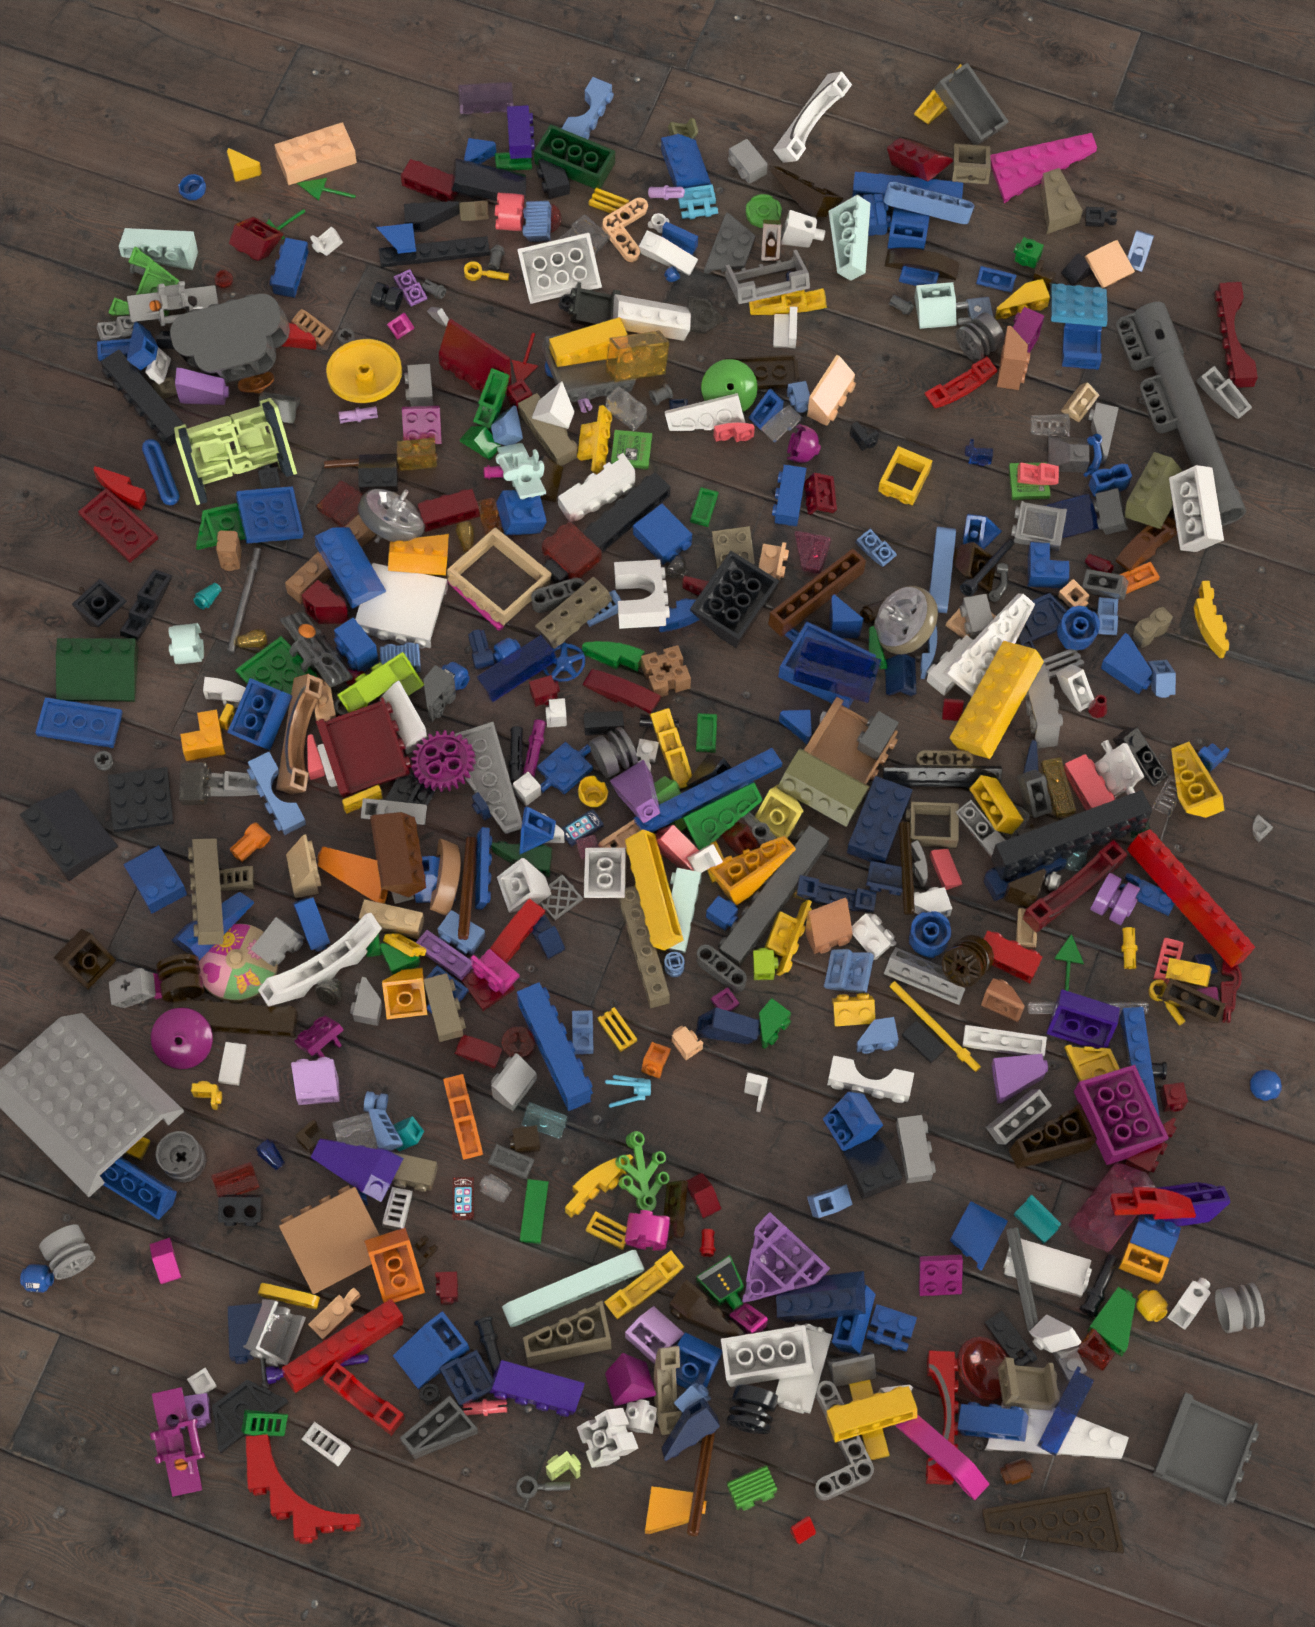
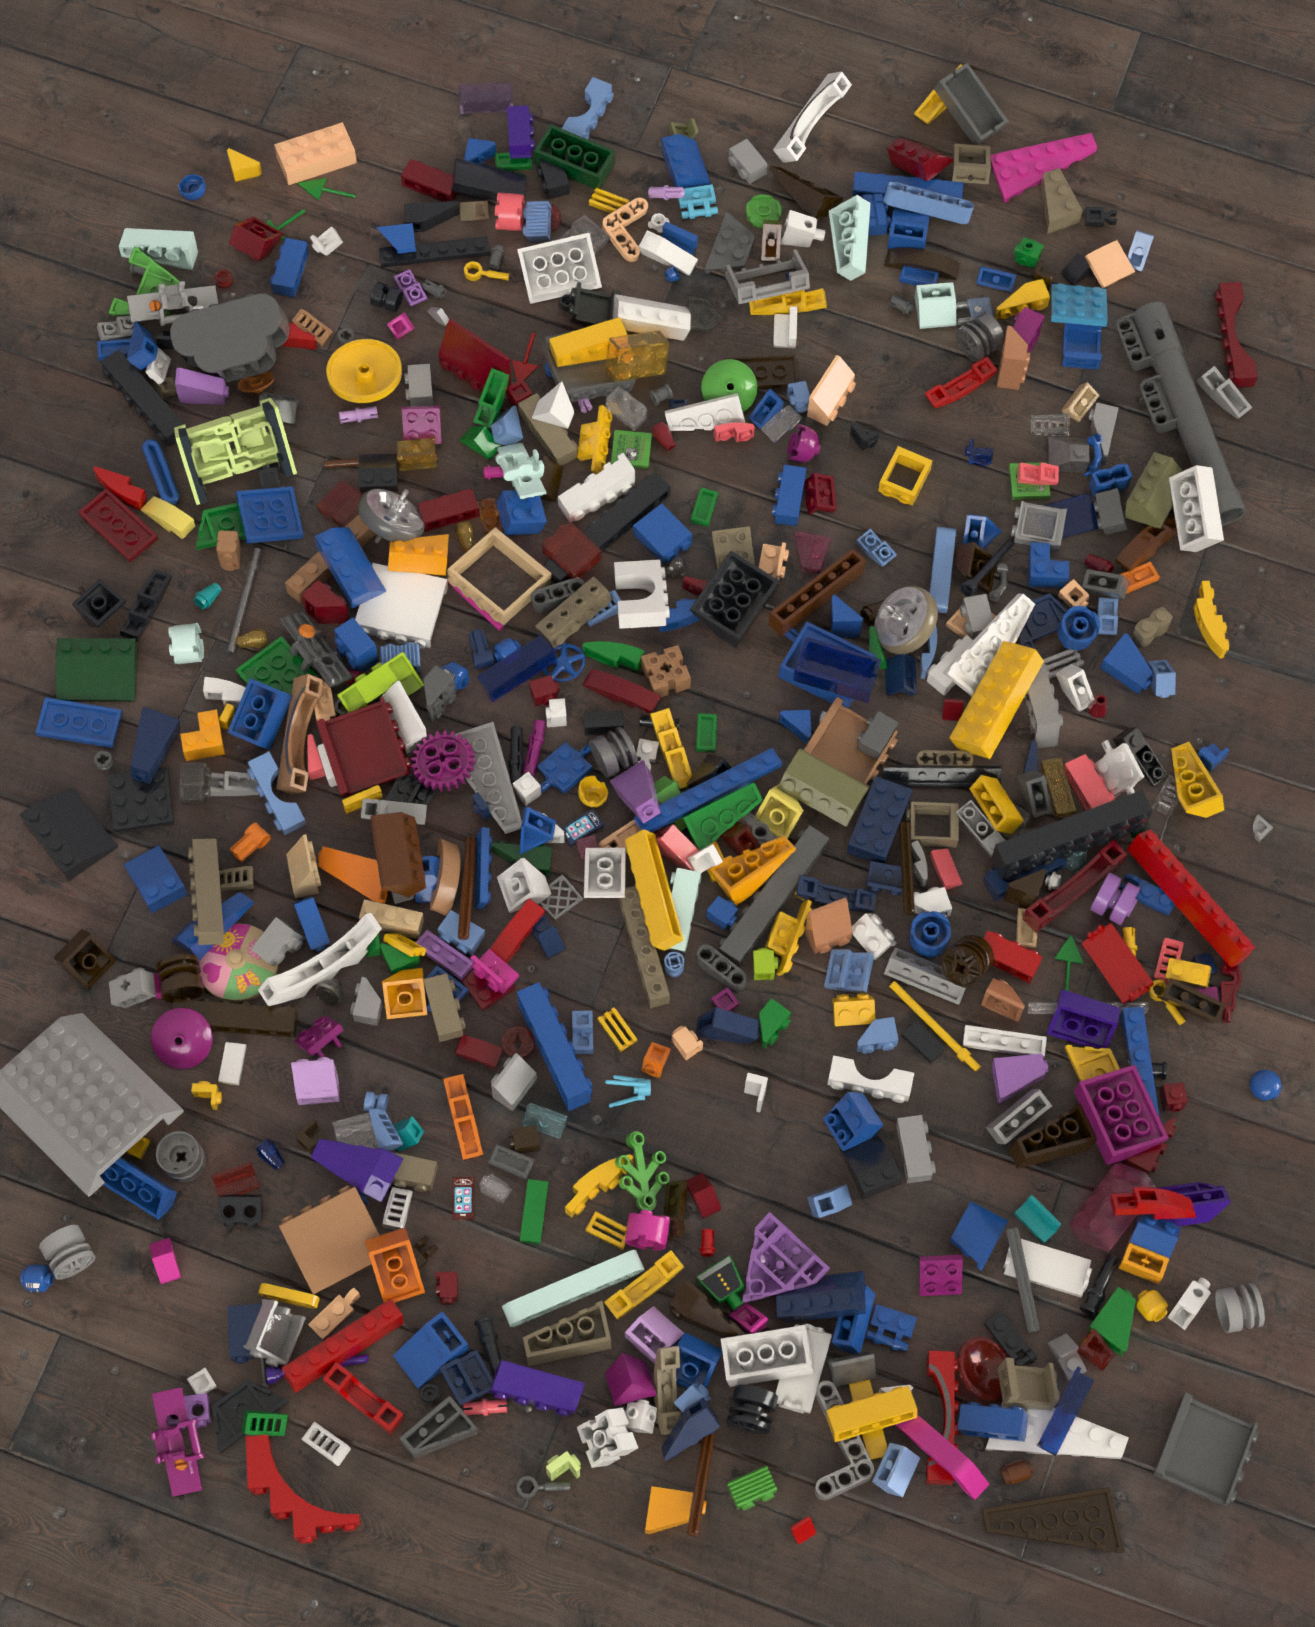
white slope [1029,1314,1081,1353] -> none
none -> dark blue slope [131,707,180,784]
none -> light yellow slope [141,496,195,539]
none -> dark red cone [651,422,676,451]
none -> light blue brick [872,1443,920,1497]
none -> red brick [1081,923,1155,1005]

